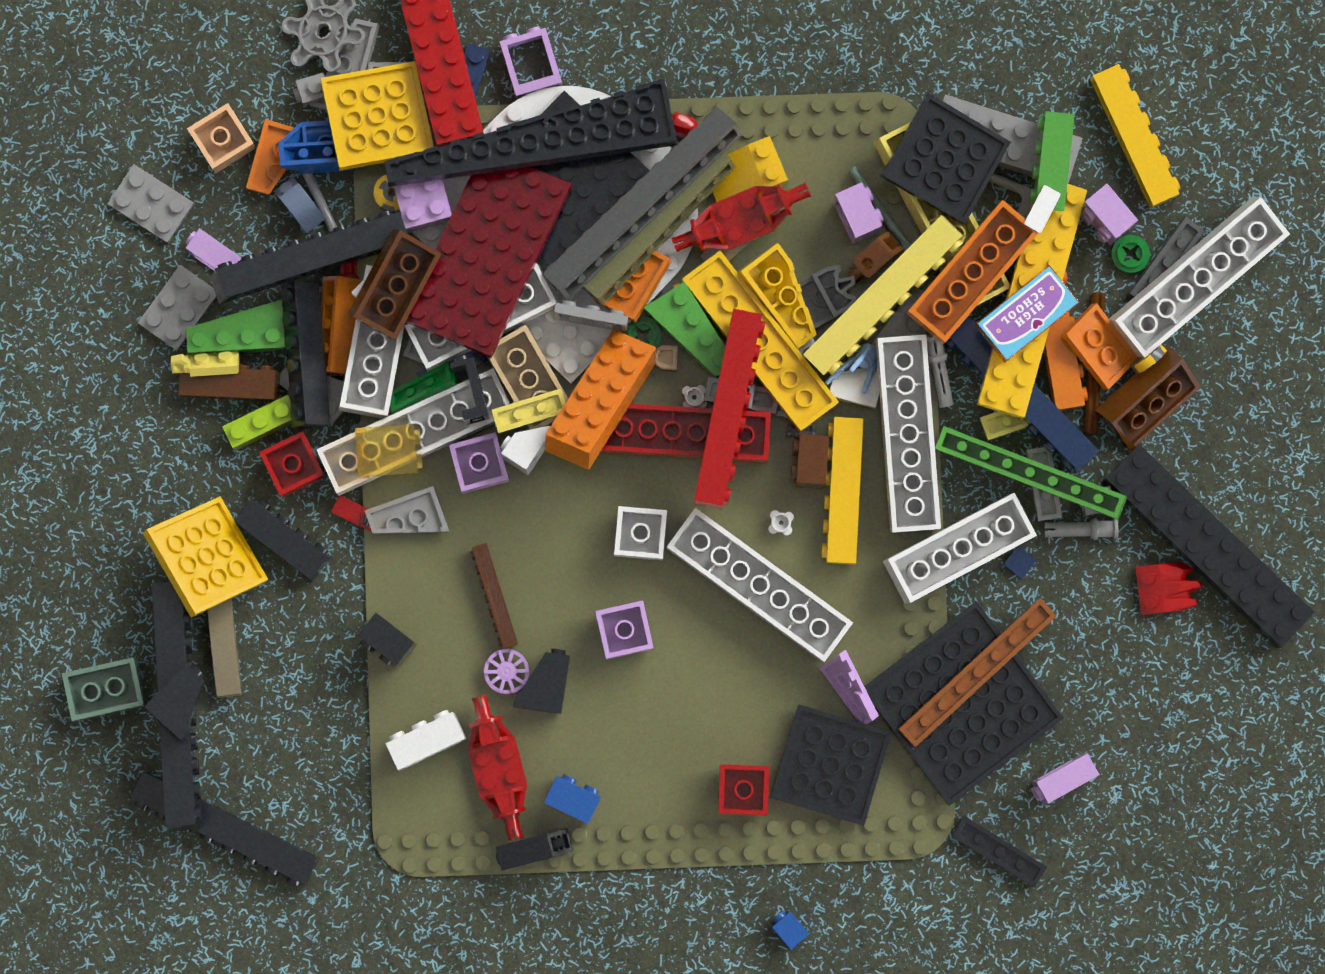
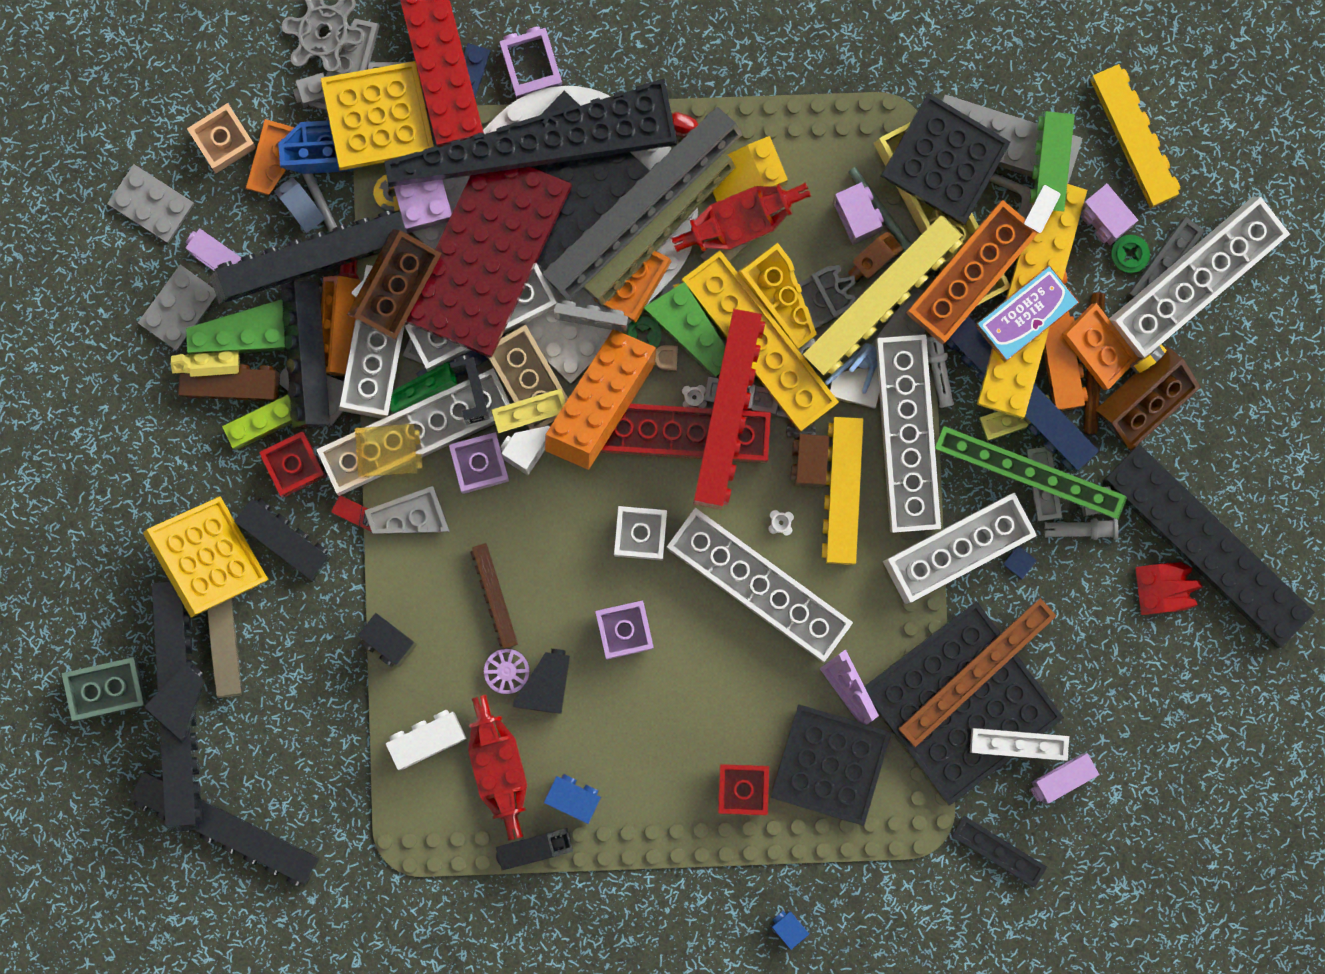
none -> white plate [970,728,1069,761]

